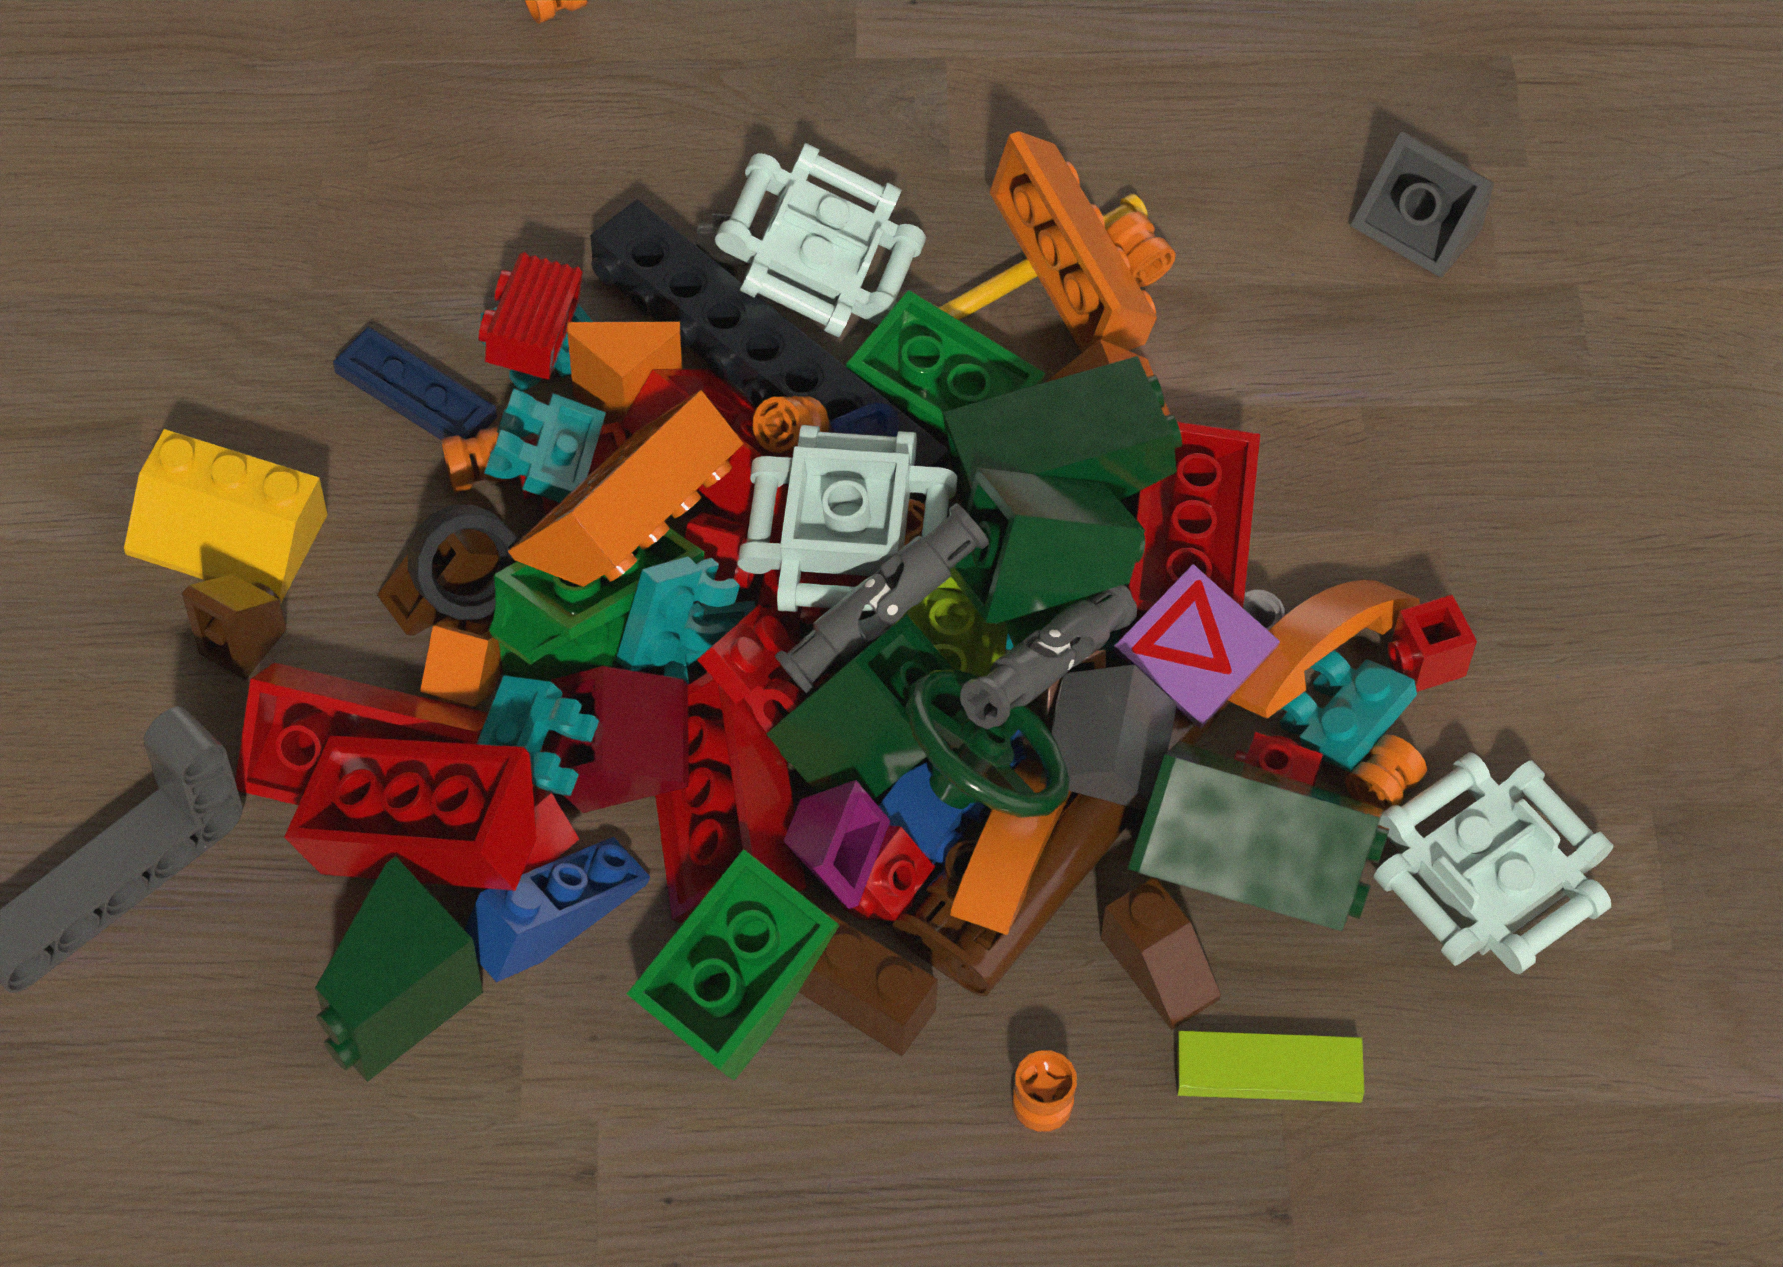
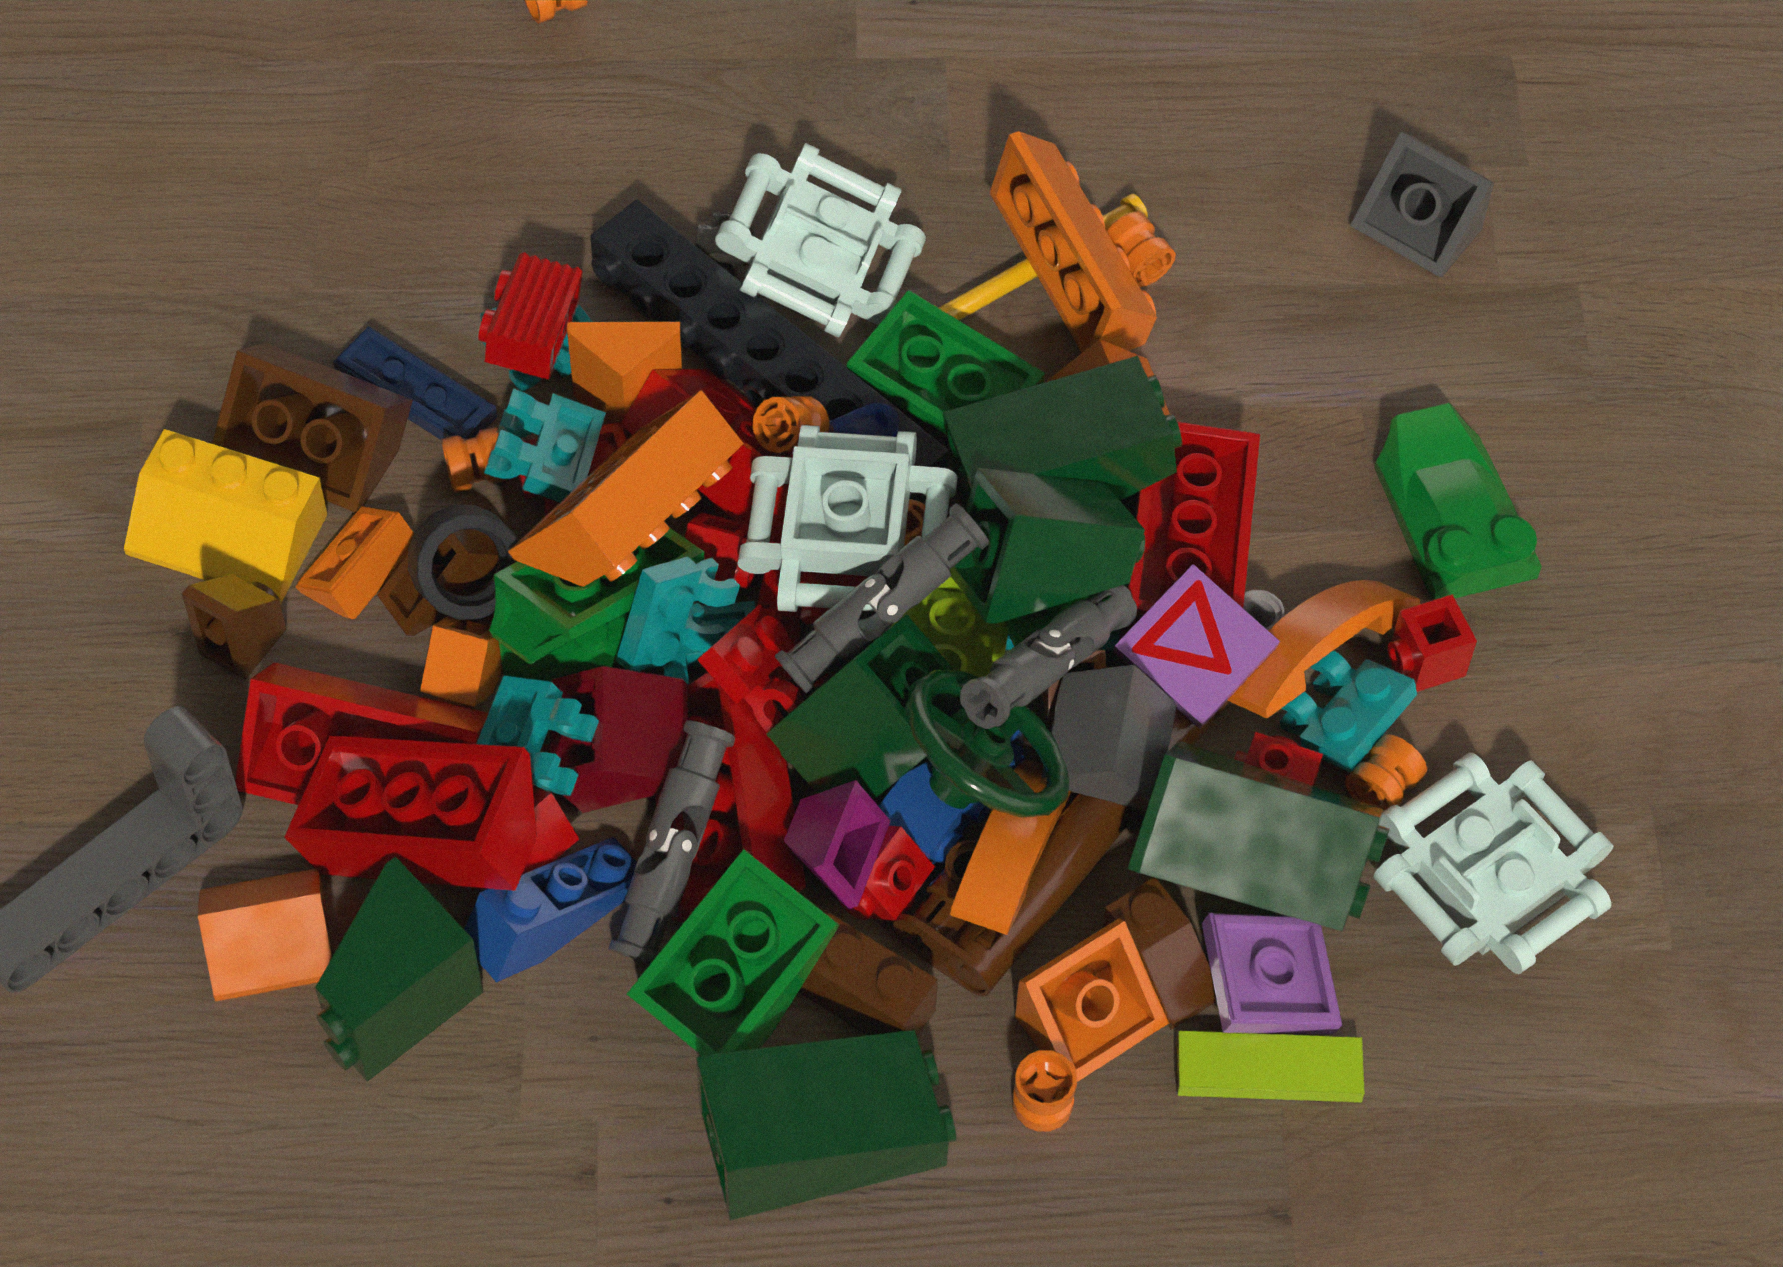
none -> orange slope [198,869,333,1002]
none -> reddish brown slope [212,343,413,513]
none -> orange slope [295,506,414,620]
none -> dark grey piece [608,720,736,964]
none -> dark green slope [696,1030,956,1221]
none -> orange slope [1015,918,1169,1082]
none -> medium lavender tile [1202,913,1342,1035]
none -> green slope [1374,403,1542,601]

